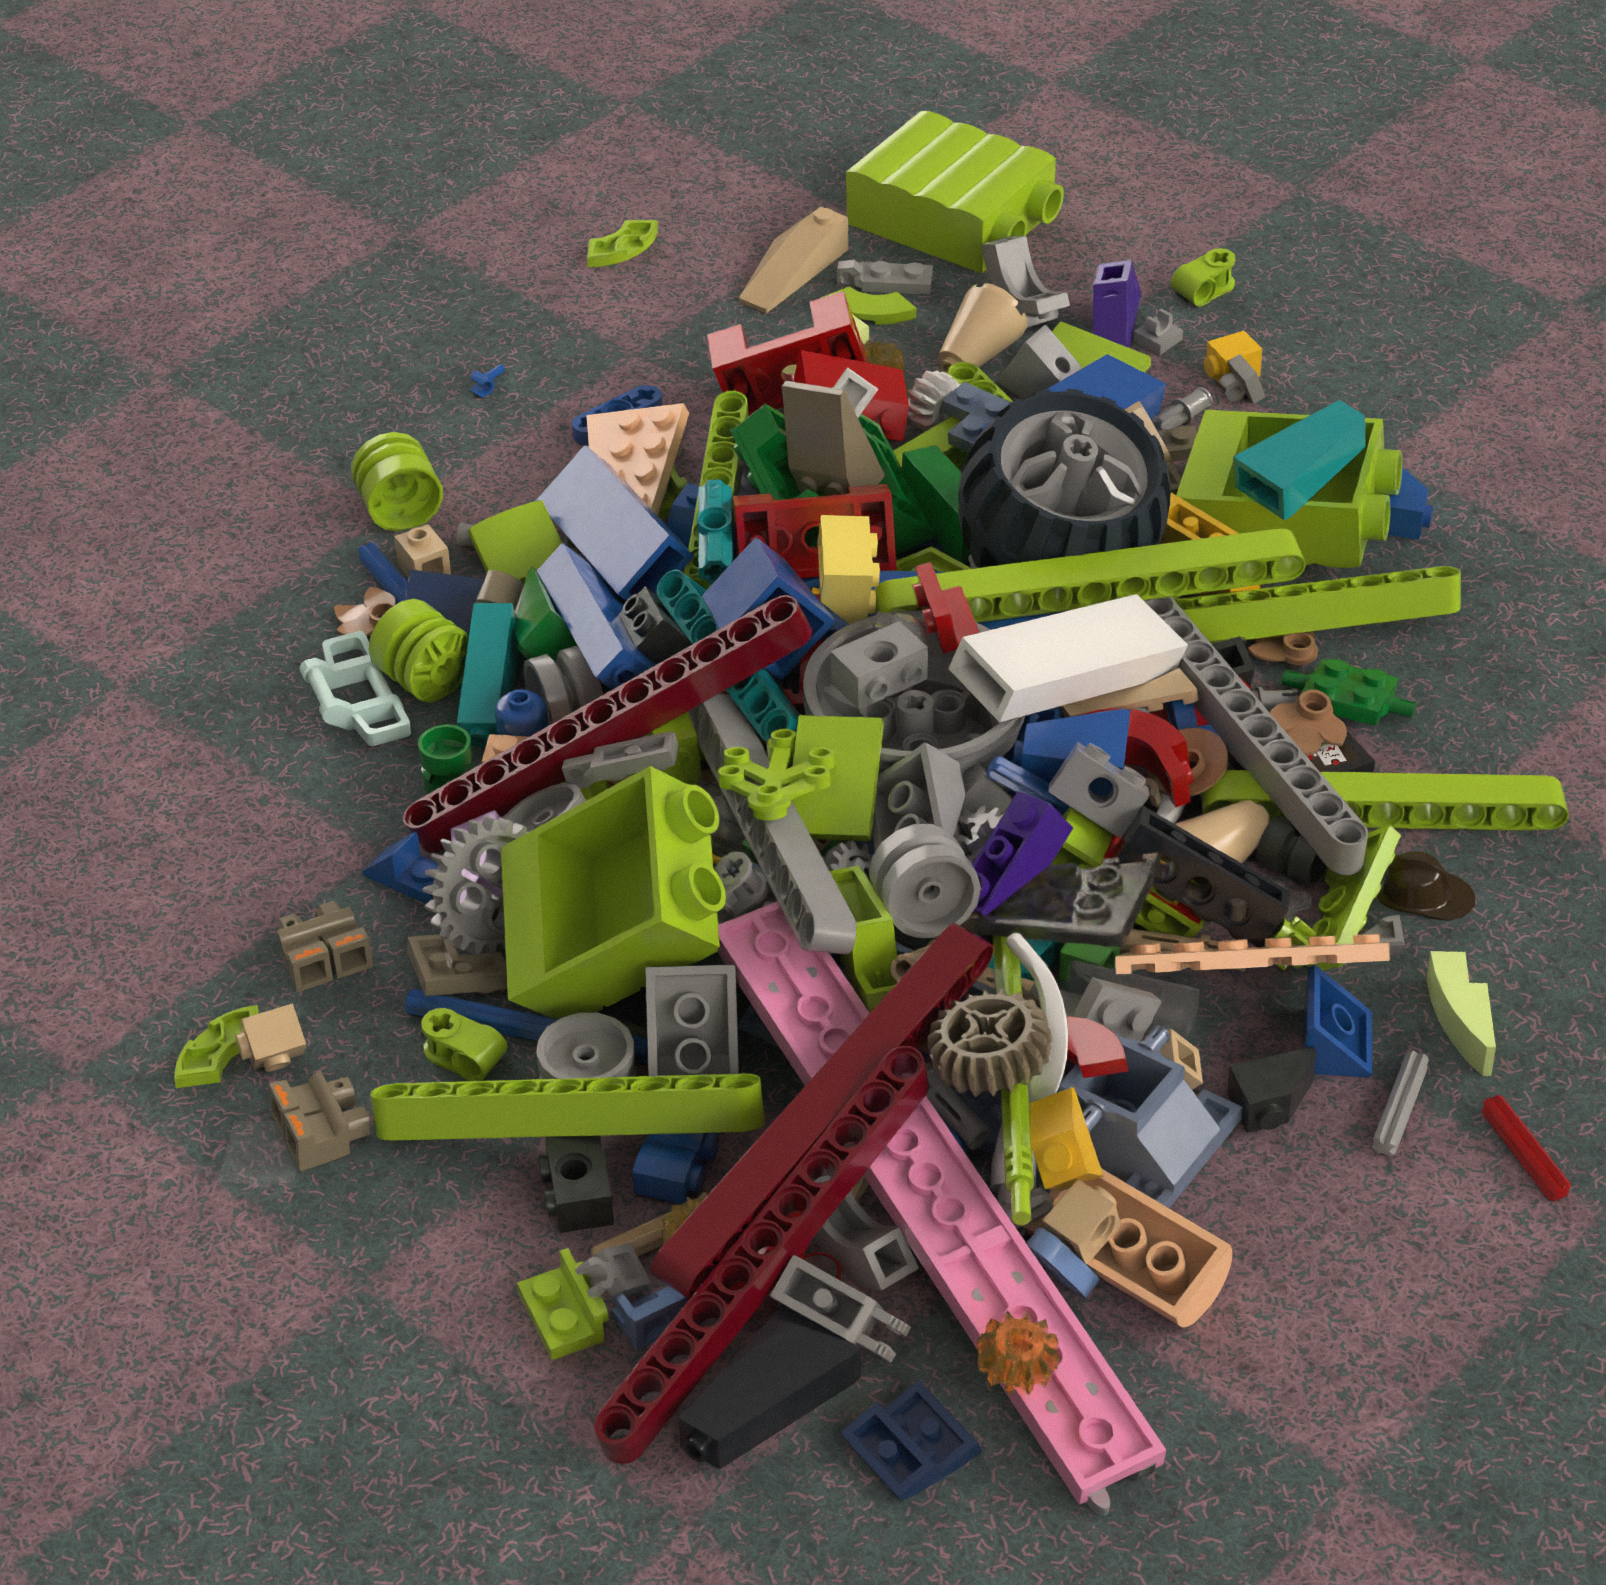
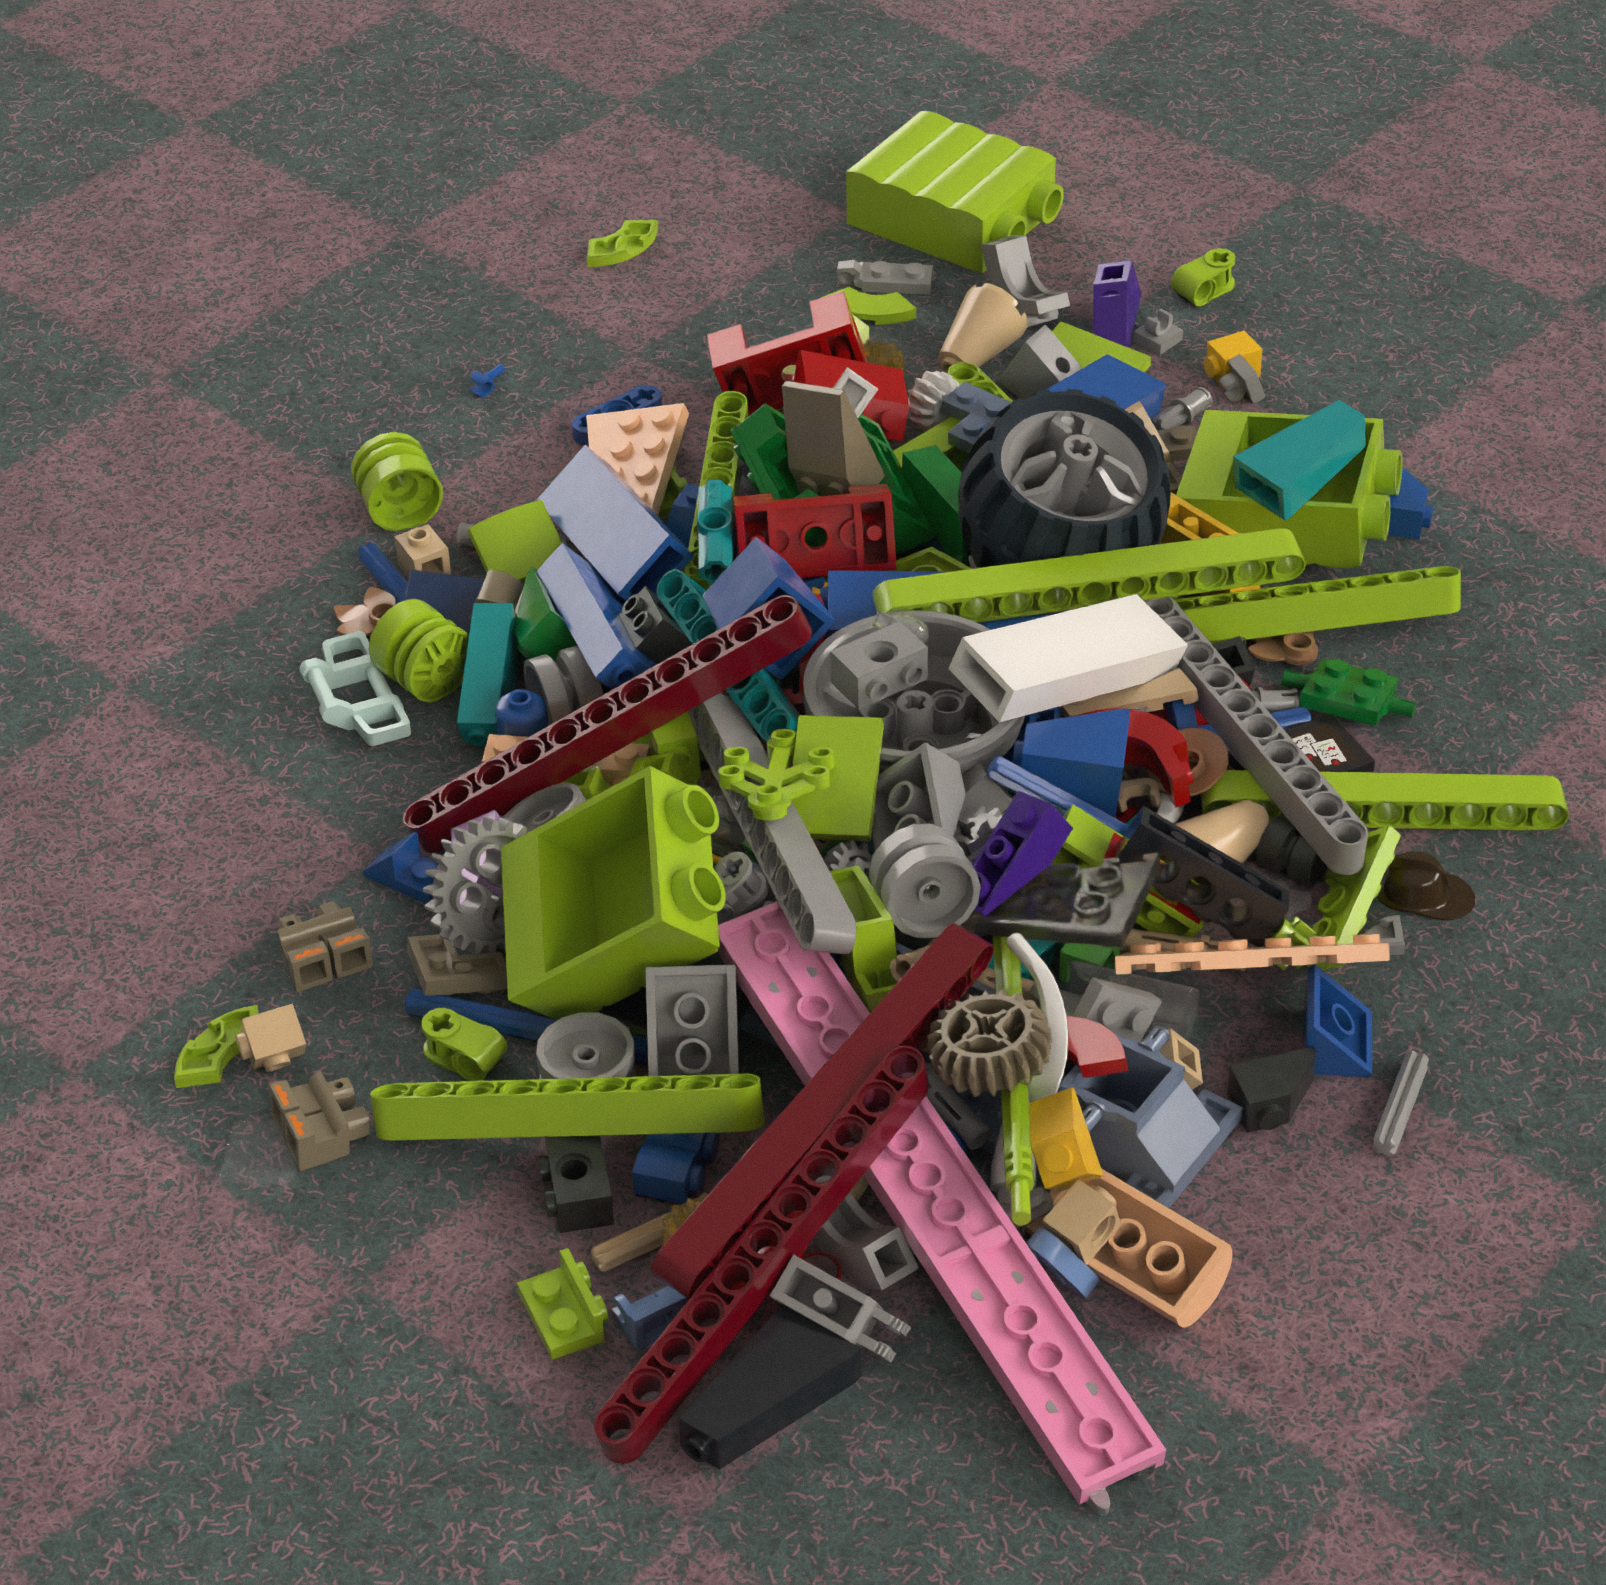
green wheel [418,724,474,794] -> none
light grey hinge [562,731,679,788] -> none
light grey plate [575,1243,651,1298] -> none
tan wedge [739,207,849,313] -> none
light yellow slope [818,515,880,624] -> none
dark blue slope [839,1380,982,1501] -> none
red bracket [912,562,980,654] -> none
clear yellow gear [976,1310,1060,1396] -> none
light grey brick [1048,742,1149,838] -> none
medium nougat plate [1270,690,1347,756] -> none
yellowish green slope [1426,951,1496,1076] -> none
red axle [1482,1095,1571,1202] -> none

